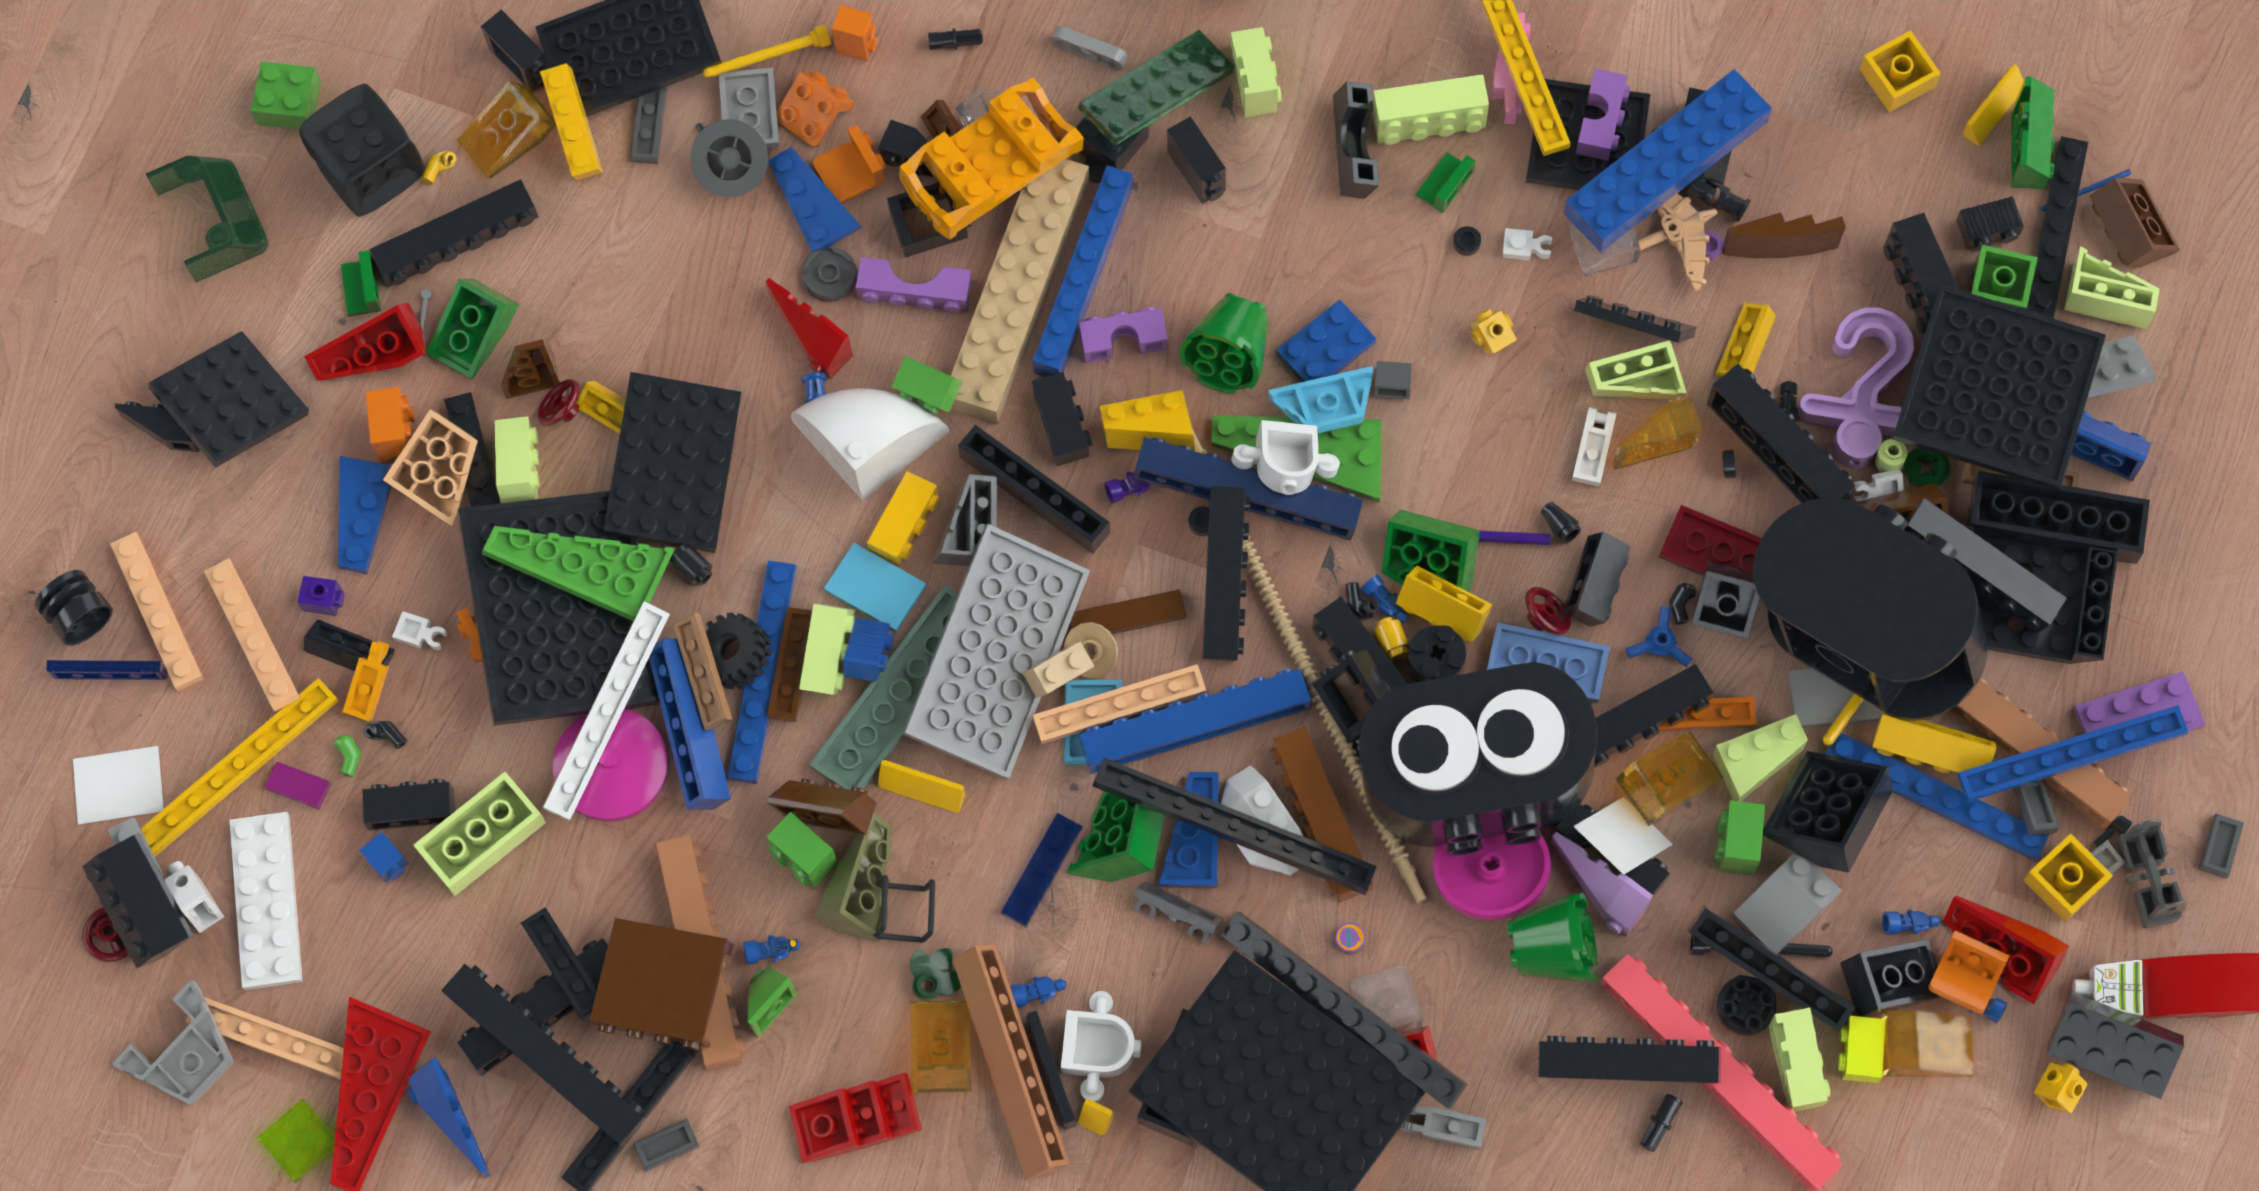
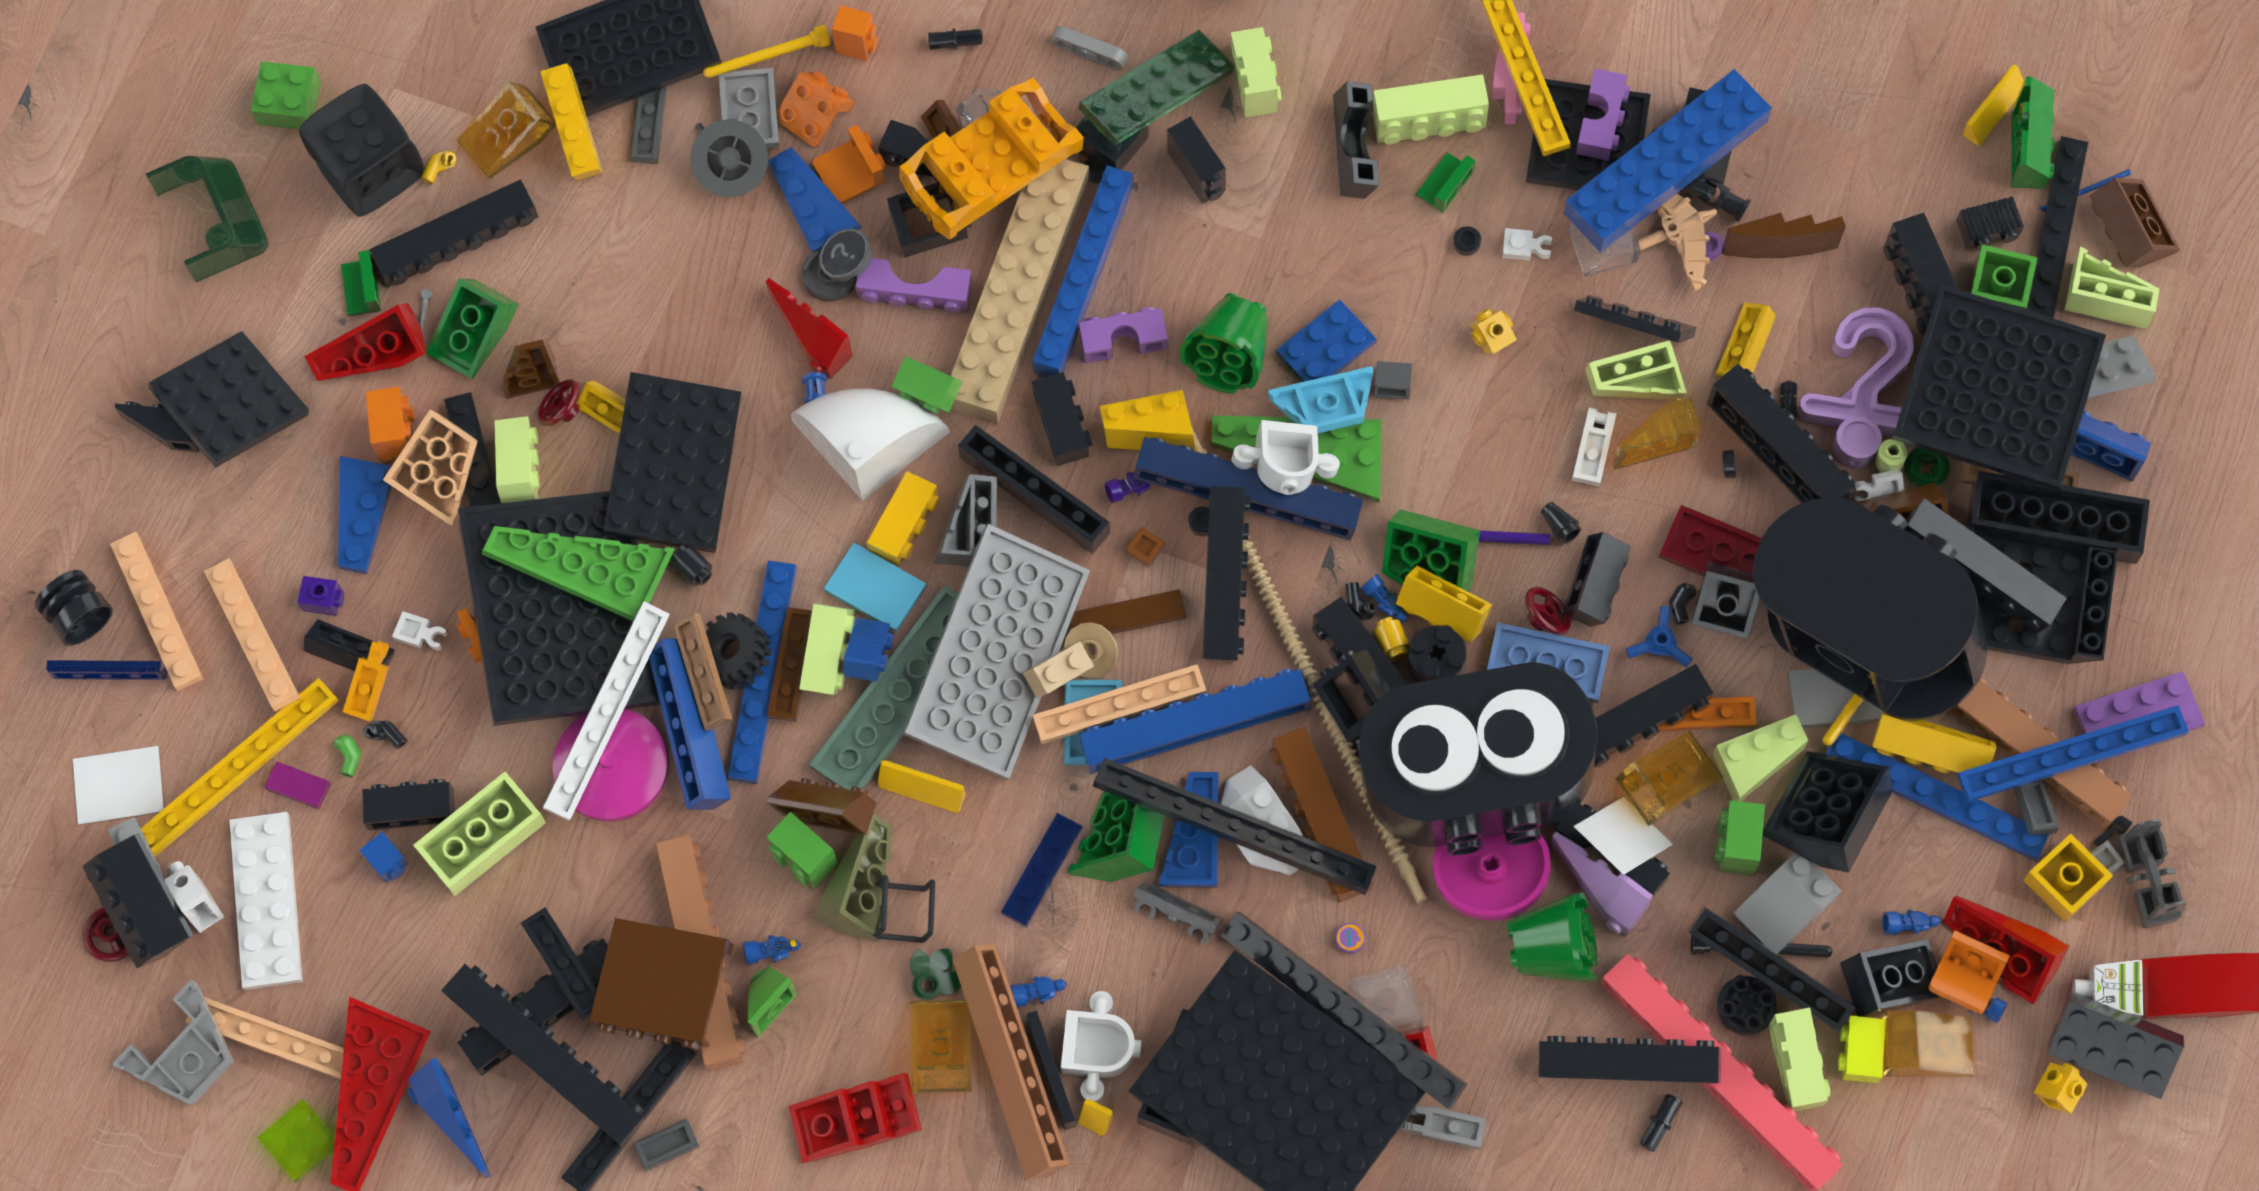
black window [481,9,550,93] -> none
yellow brick [1859,30,1941,113] -> none
dark grey tile [2198,813,2244,879] -> none
none -> black tile [819,228,873,282]
none -> dark orange plate [1125,527,1165,567]

